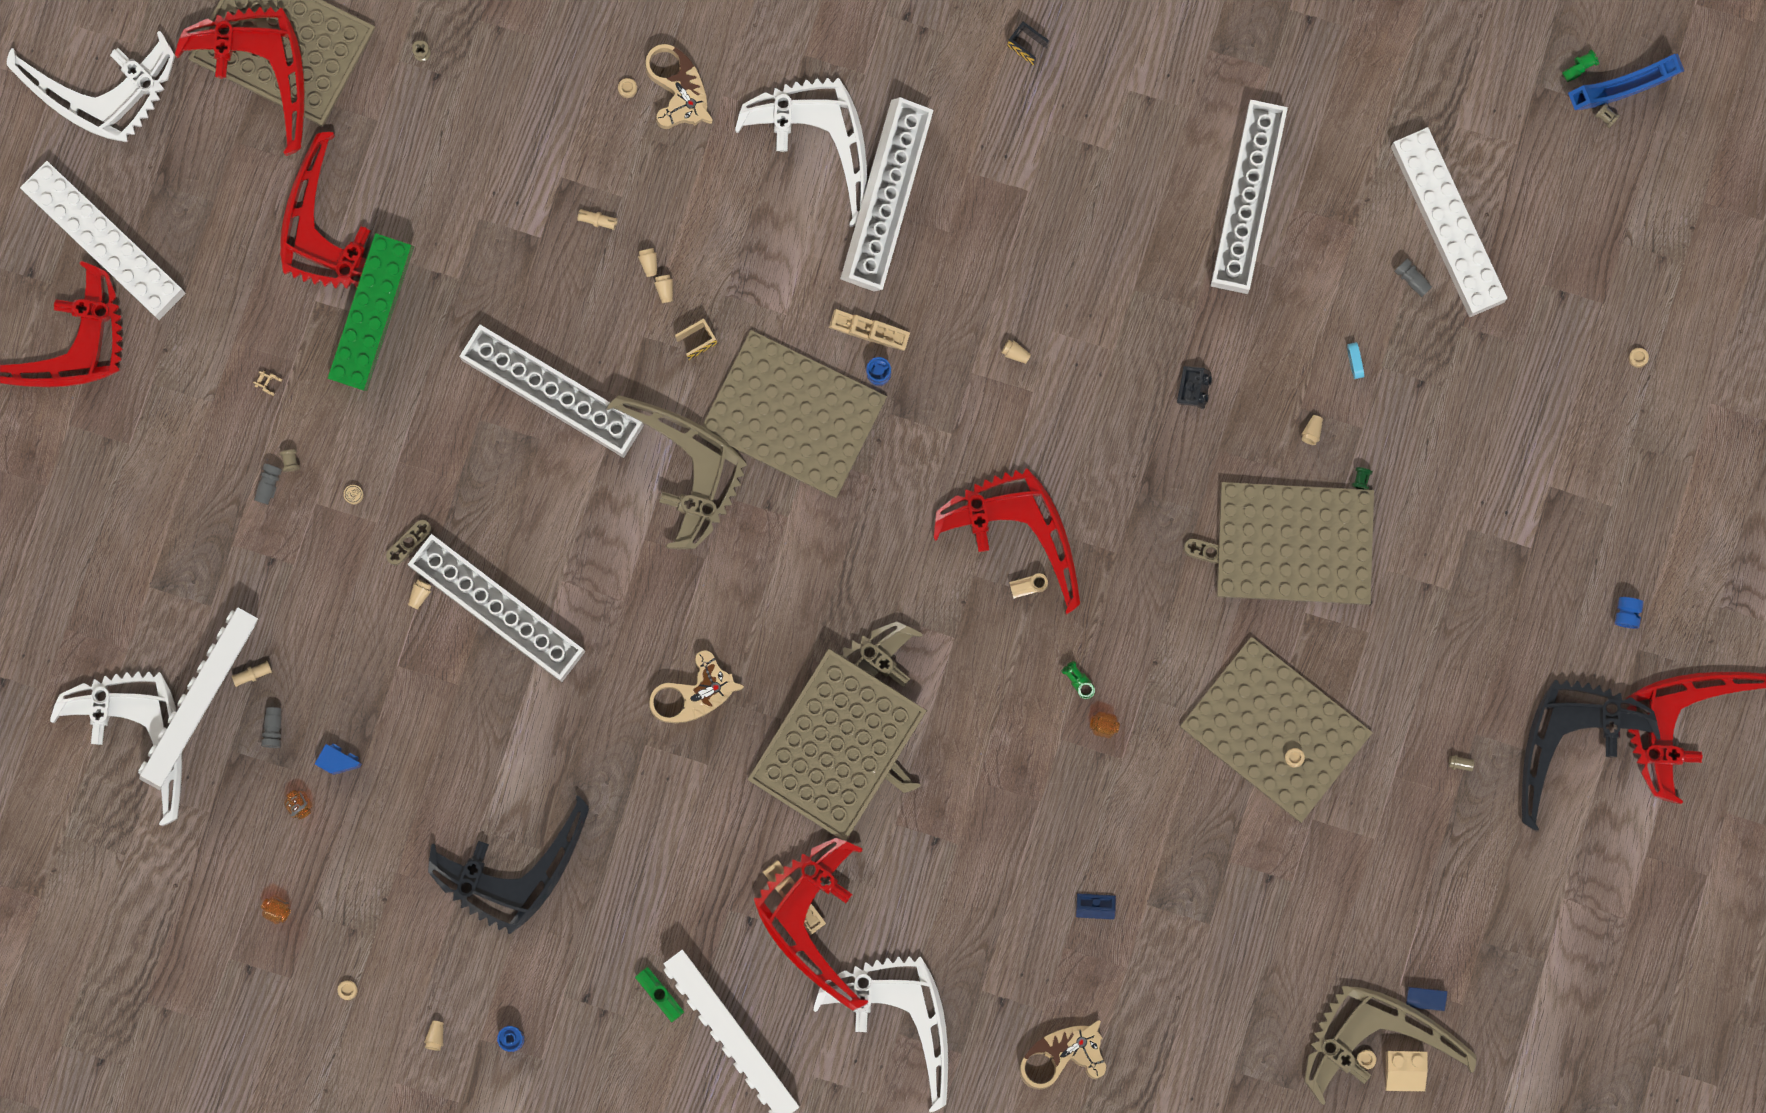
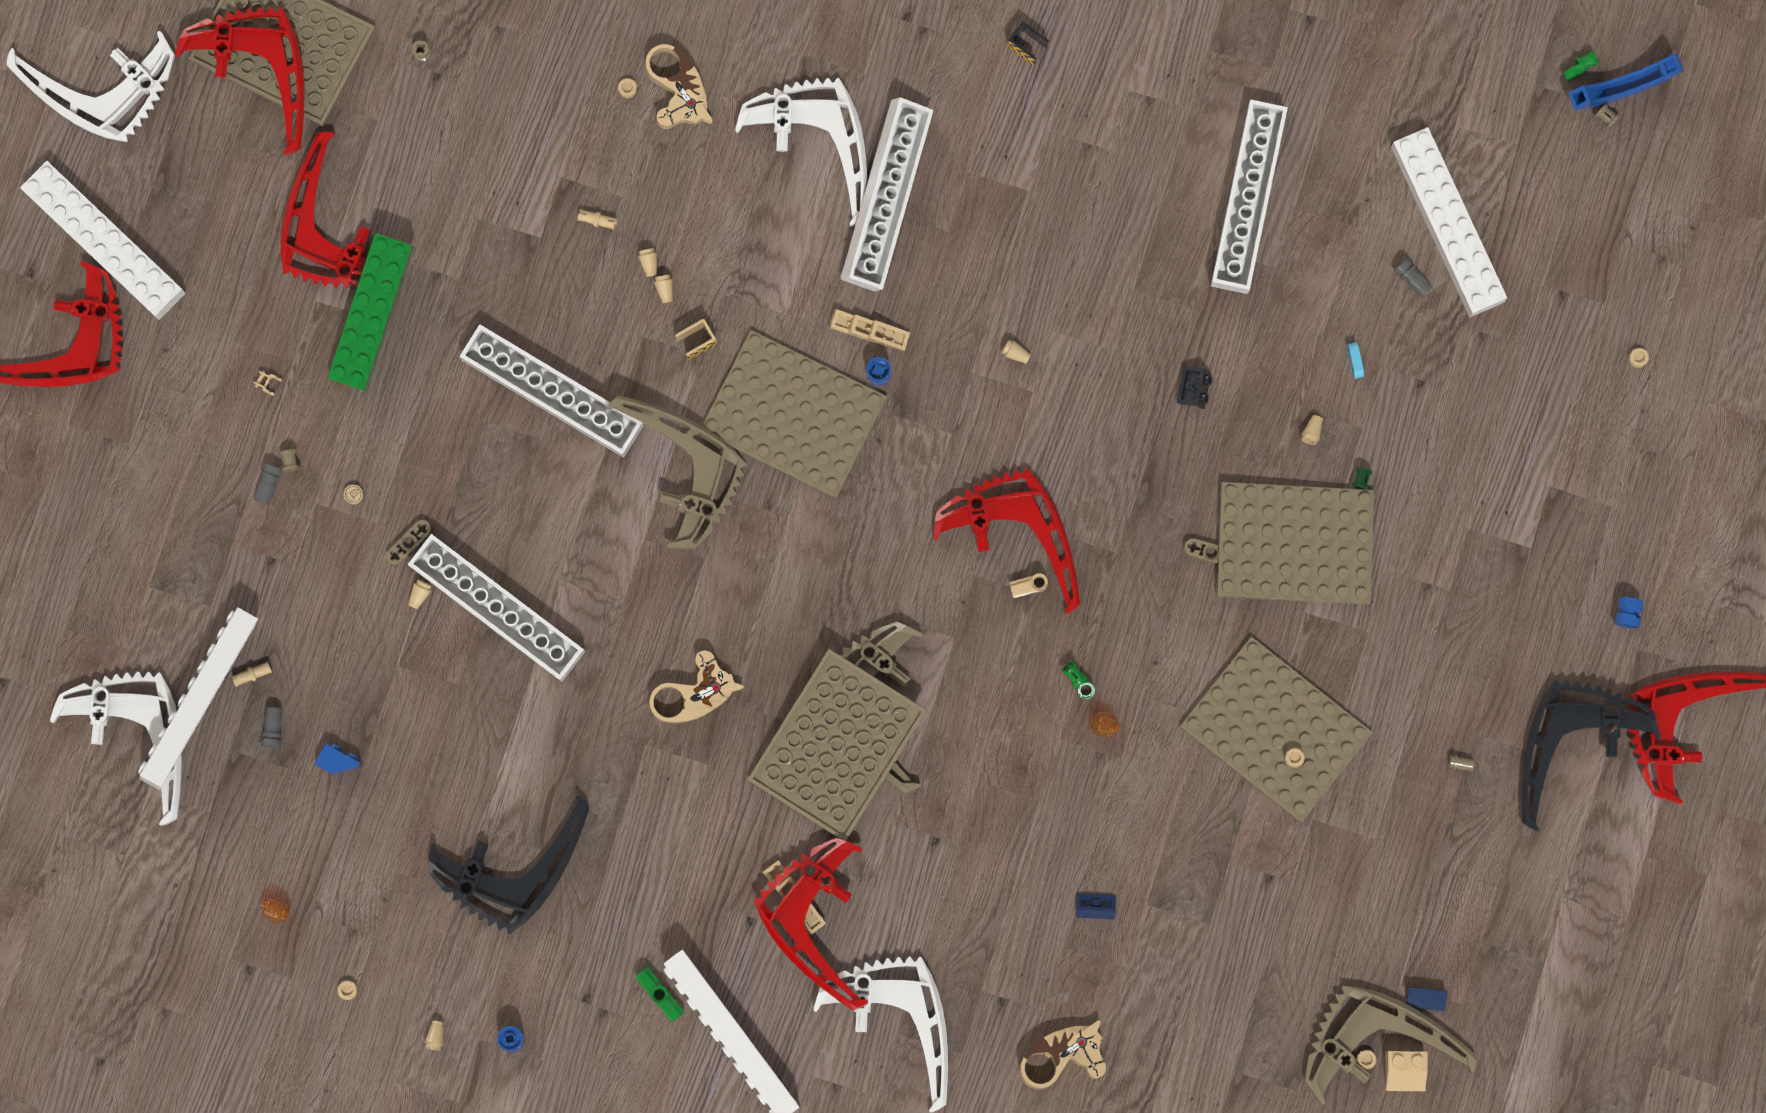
clear orange head [284,790,313,820] -> none

